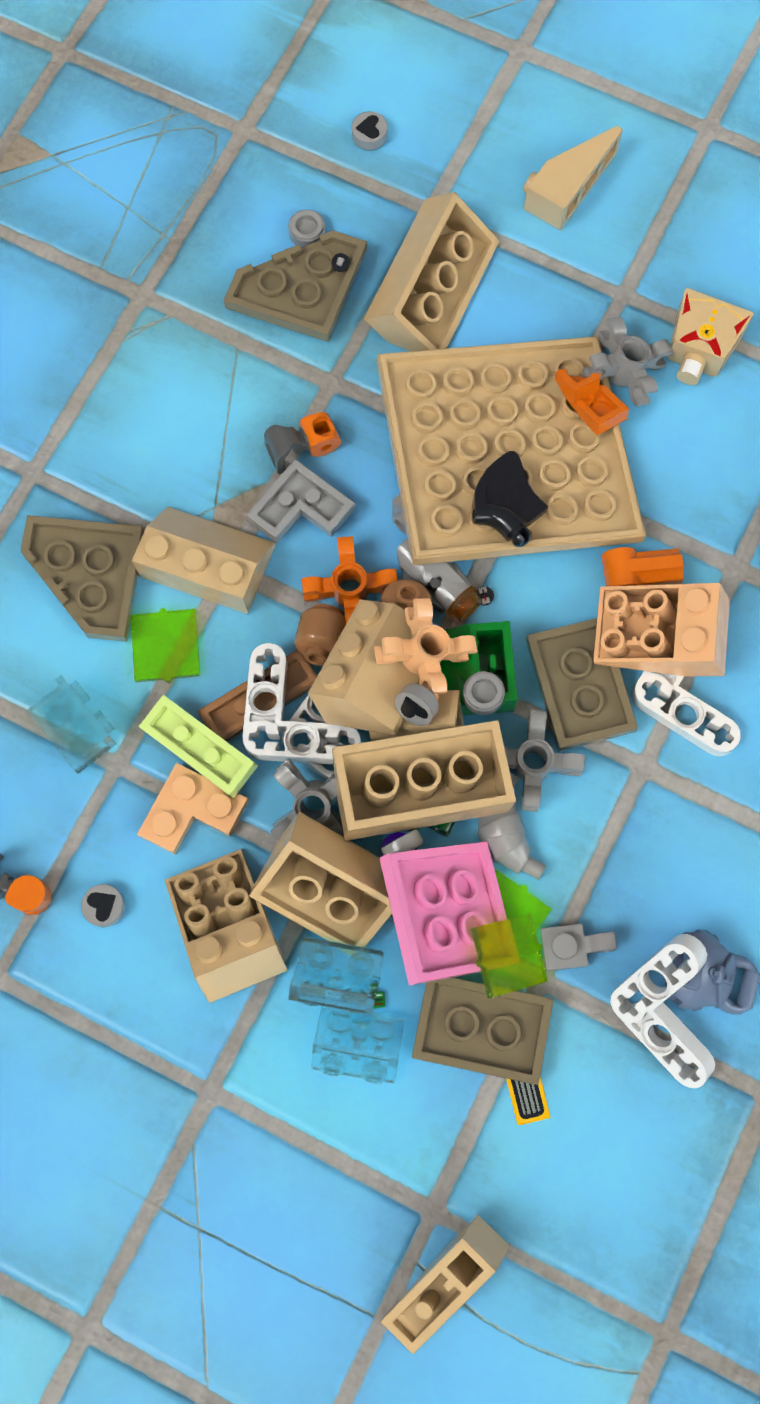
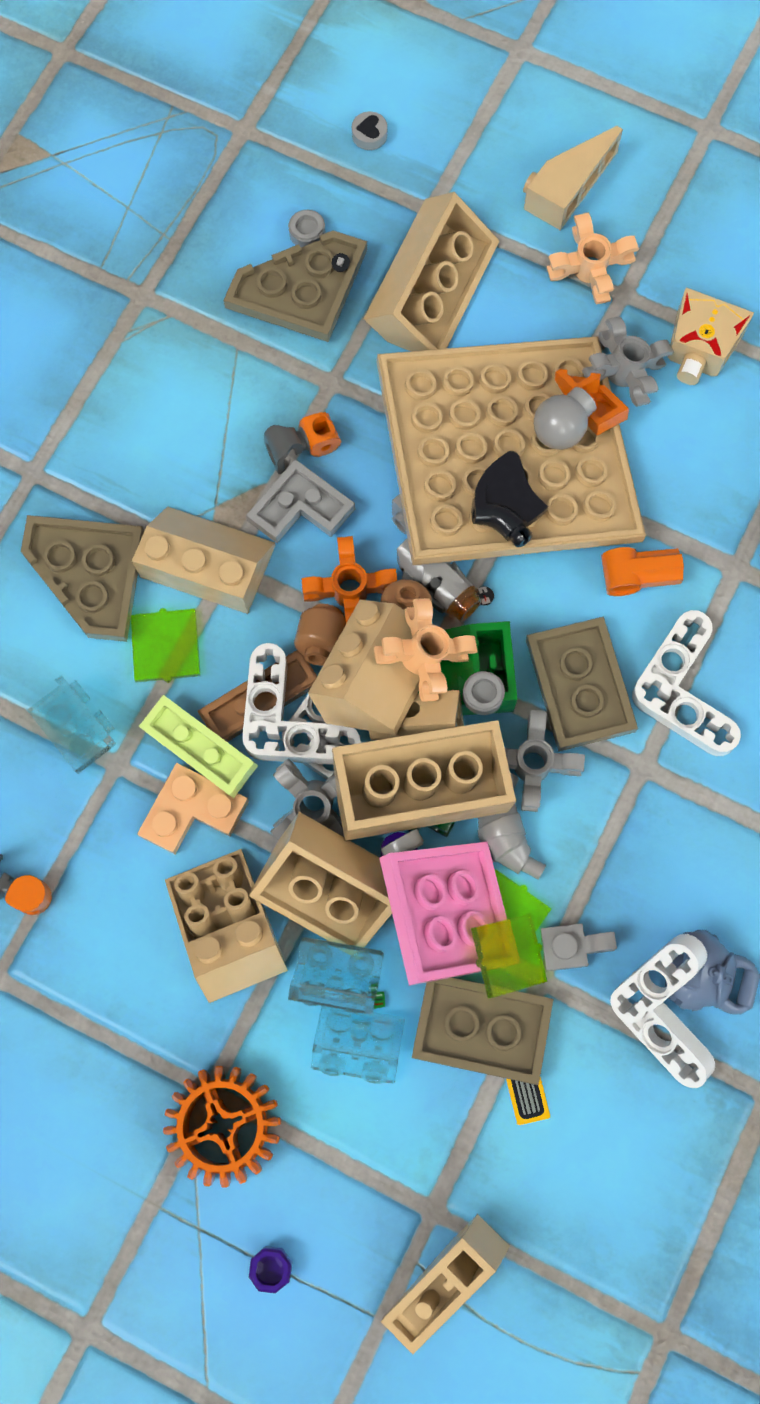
light grey tile [81,884,125,928] -> none
light grey tile [395,684,439,726] -> none
light nougat slope [593,583,730,676] -> none
none -> orange gear [163,1066,281,1188]
none -> dark purple tile [248,1246,292,1294]
none -> light grey piece [533,387,597,450]
none -> light nougat pin [546,212,639,305]

